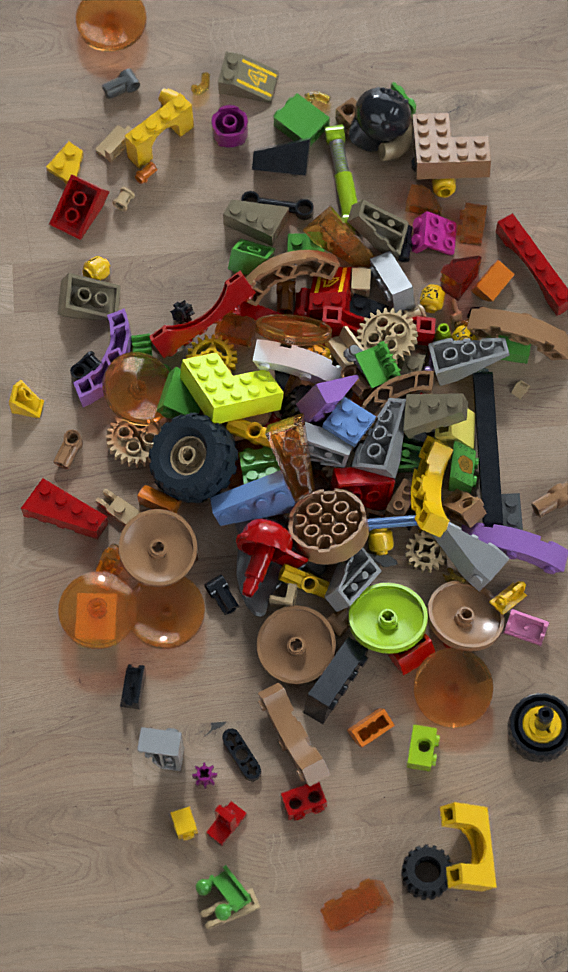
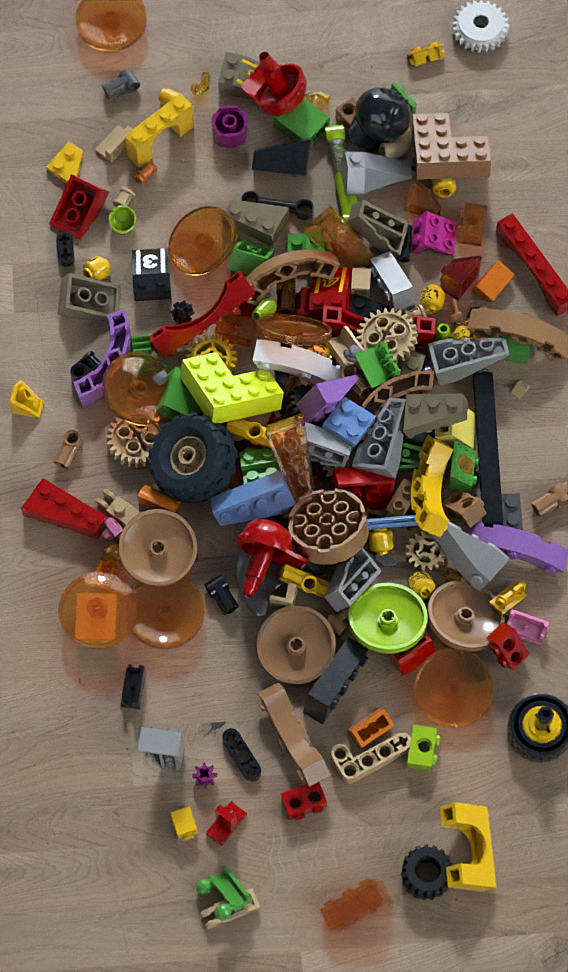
none -> black beam [56,232,75,267]
none -> bright pink tile [102,517,123,541]
none -> lime hair [108,205,136,234]
none -> black slope [132,248,172,301]
none -> light grey plate [151,370,169,386]
none -> clear orange dish [168,206,237,276]
none -> red piece [241,51,307,117]
none -> lime cone [252,298,277,322]
none -> tan beam [331,733,411,784]
none -> light grey wedge [339,152,412,195]
none -> yellow hinge [407,42,445,67]
none -> yellow head [408,571,436,600]
none -> white gear [452,0,509,53]
none -> red brick [487,622,530,671]

